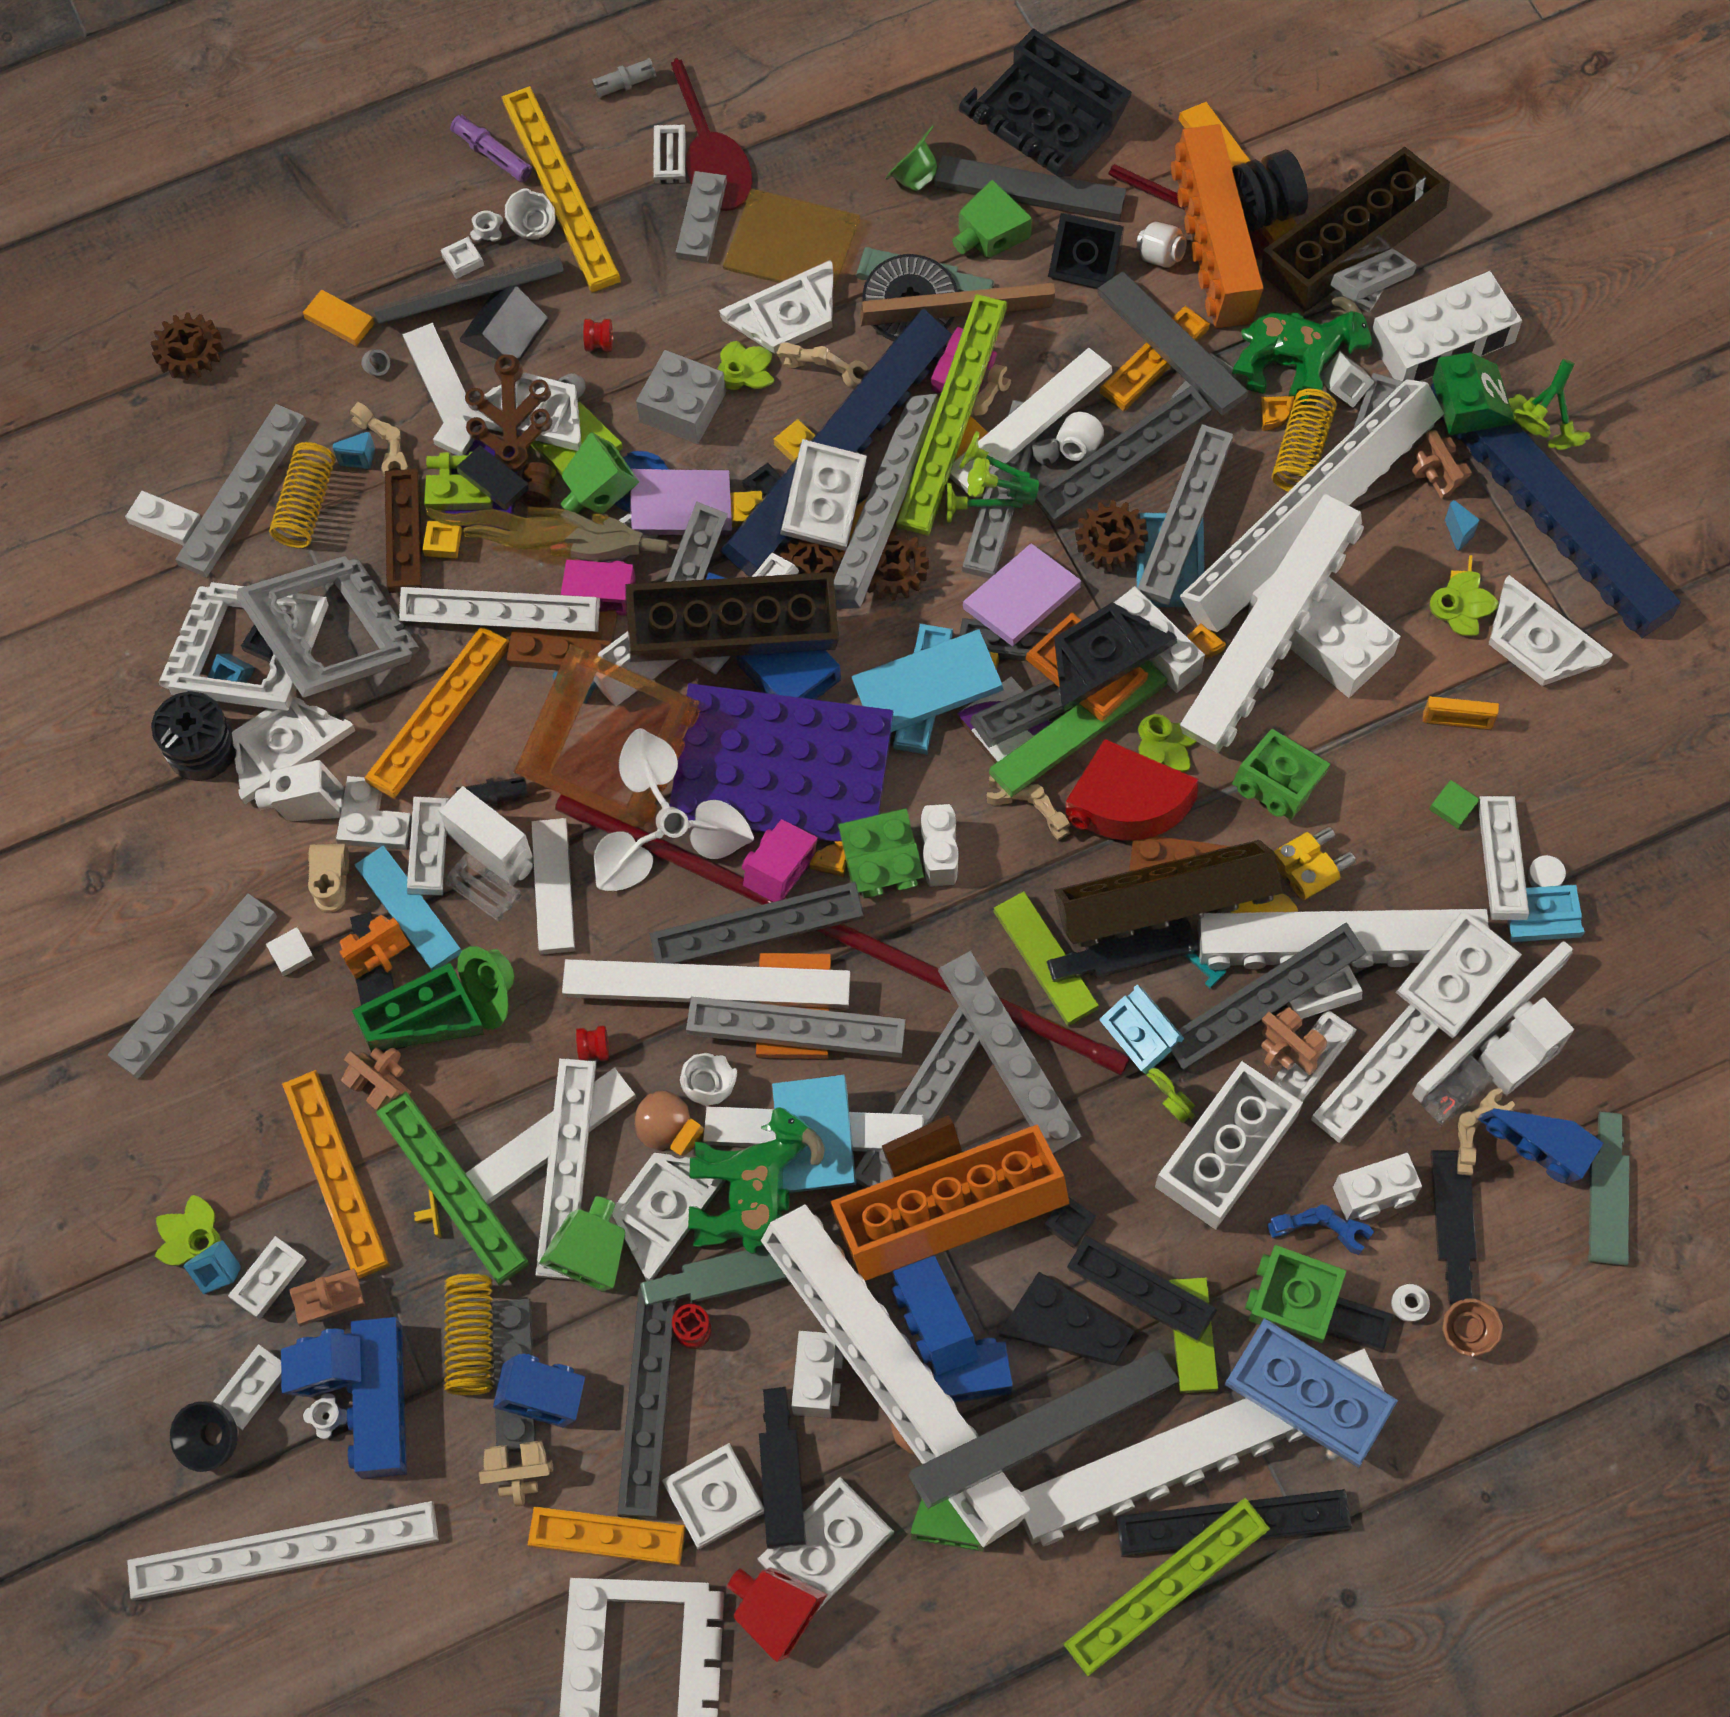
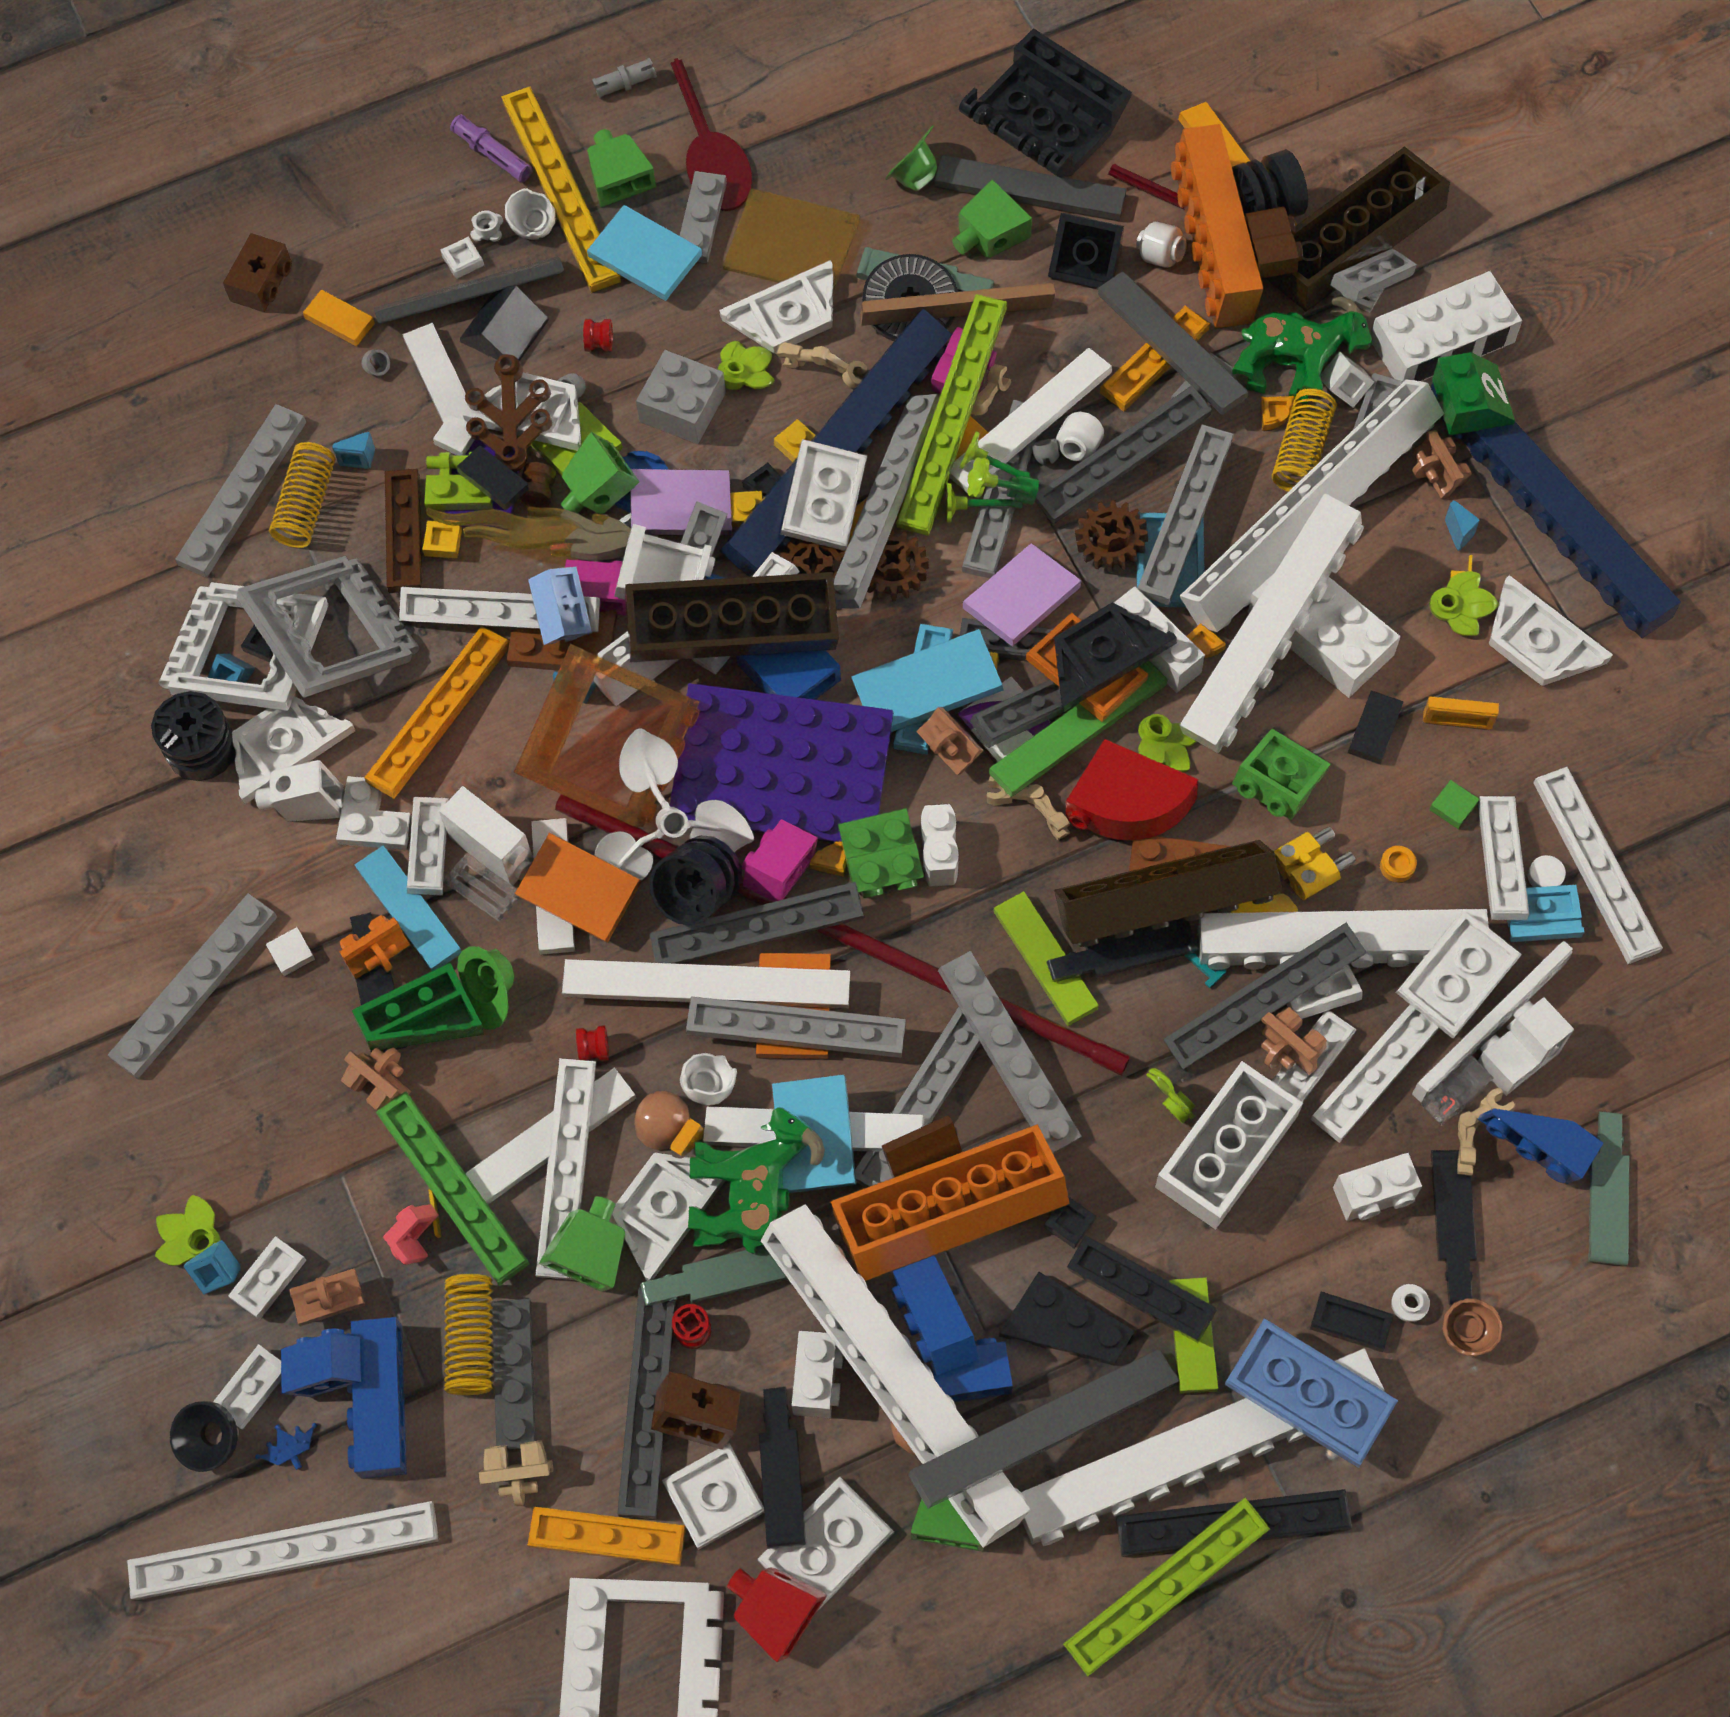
white plate [125,491,201,546] -> none
reddish brown gear [150,312,224,380] -> none
light orange tile [282,1070,390,1279] -> none
white plate [303,1393,347,1439] -> none
tan piece [308,843,349,913] -> none
tan piece [350,402,408,478] -> none
black pin [456,775,528,806] -> none
blue brick [493,1354,585,1428] -> none
white tile [654,125,686,184] -> none
medium azure plate [1099,985,1184,1074] -> none
bright green plate [1245,1245,1347,1343] -> none
blue piece [1267,1204,1374,1255] -> none
lime plant [1508,359,1591,450] -> none
none -> reddish brown brick [223,233,292,312]
none -> blue piece [255,1423,317,1470]
none -> coral bracket [383,1204,439,1265]
none -> orange tile [515,833,642,943]
none -> light blue hinge [528,567,592,645]
none -> bright green torso [587,129,656,207]
none -> medium azure tile [587,205,702,301]
none -> white panel [614,524,715,599]
none -> black wheel [649,835,742,925]
none -> reddish brown brick [651,1371,741,1450]
none -> nougat hips [916,707,983,775]
none -> reddish brown brick [1245,207,1303,279]
none -> black tile [1348,690,1404,765]
none -> light orange tile [1380,846,1417,883]
none -> white tile [1534,767,1663,964]

